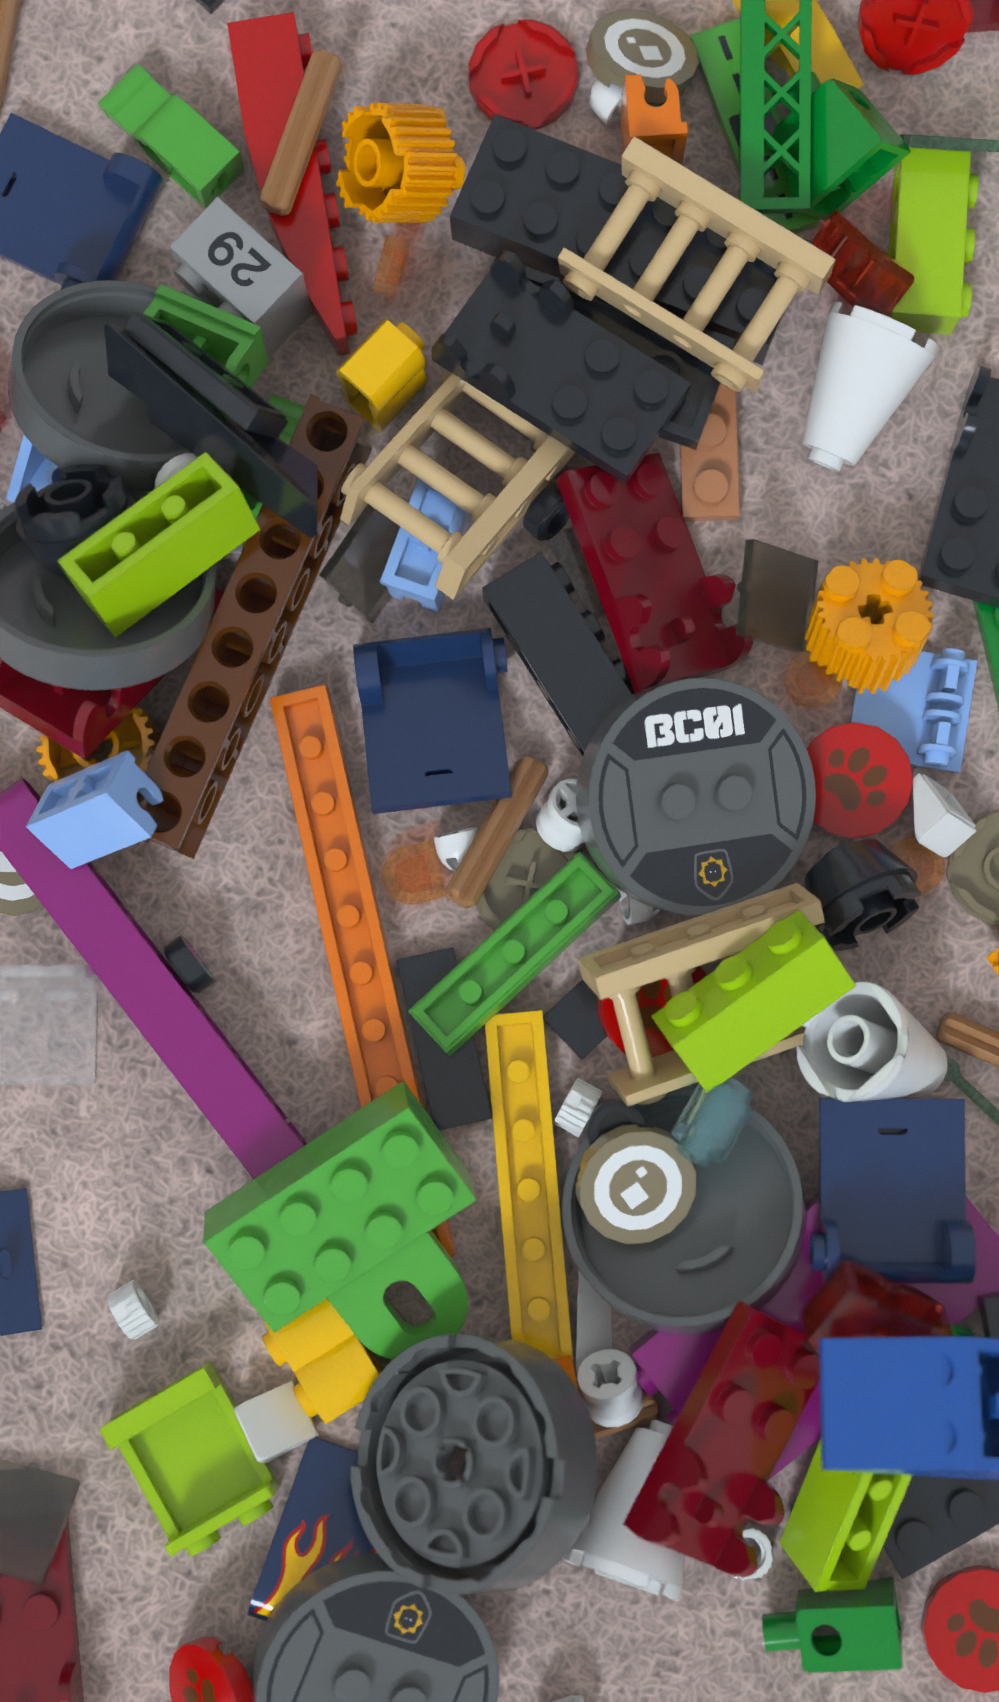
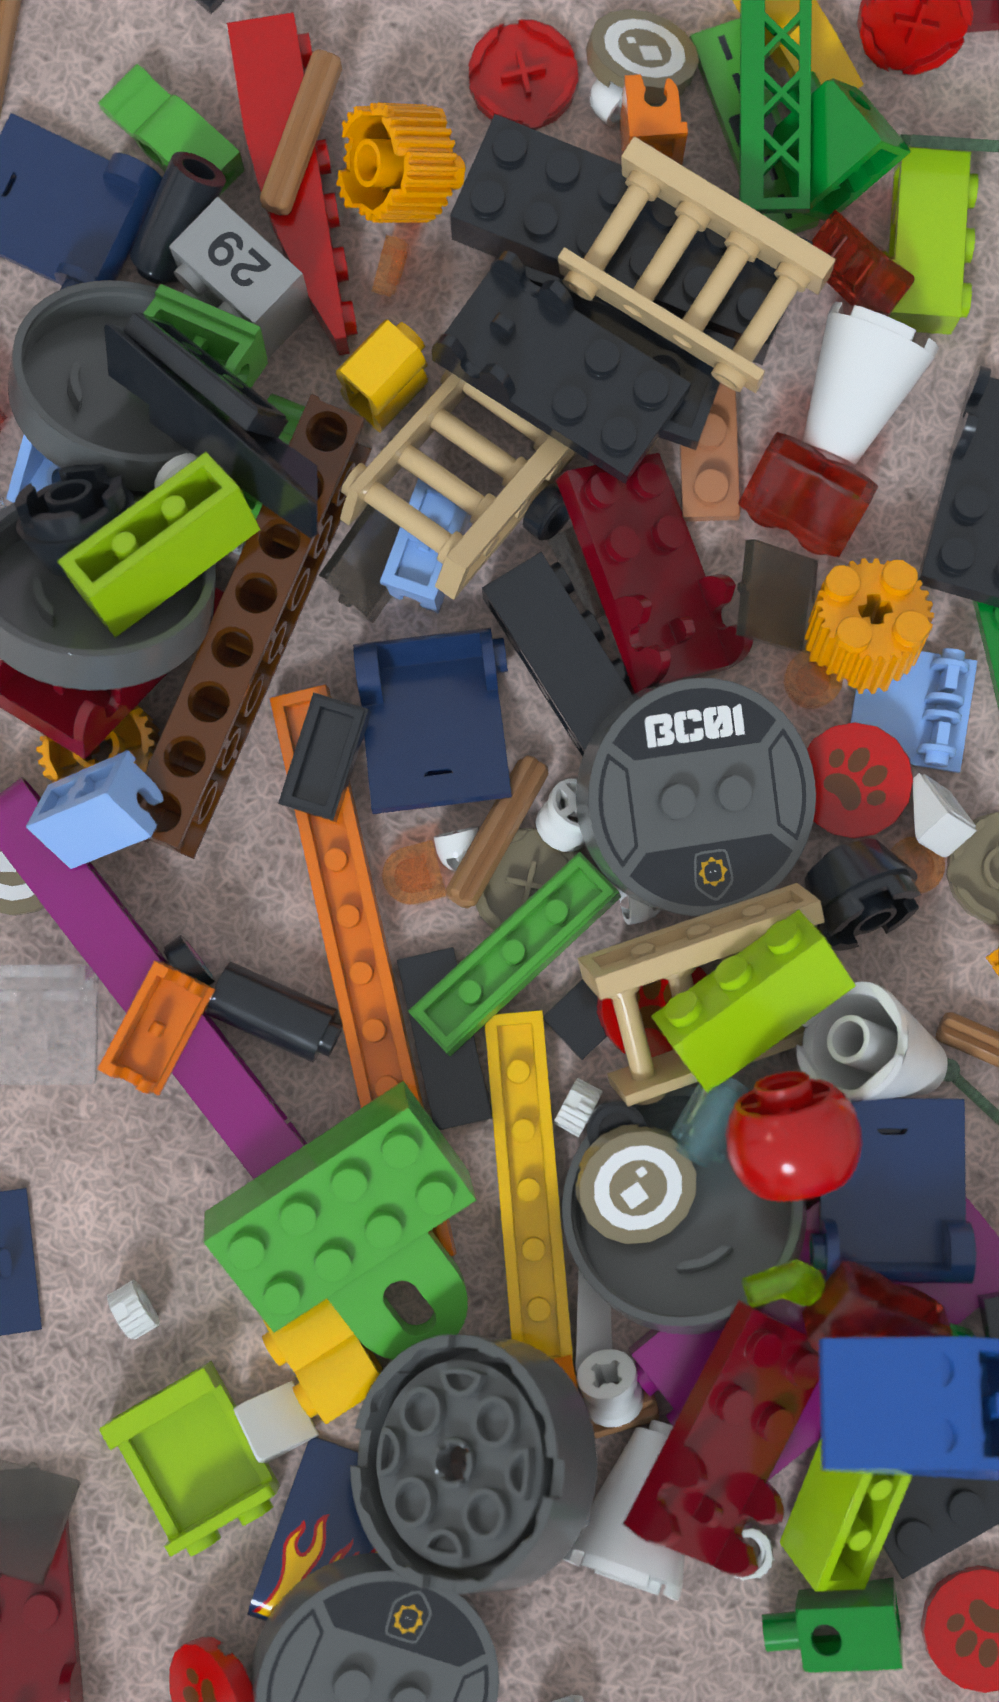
none -> orange hinge [97,961,216,1096]
none -> black brick [130,152,226,285]
none -> black brick [206,962,343,1063]
none -> black tile [278,692,371,822]
none -> red wheel [725,1071,862,1201]
none -> clear red brick [738,432,879,558]
none -> clear neon green arm [742,1259,825,1308]

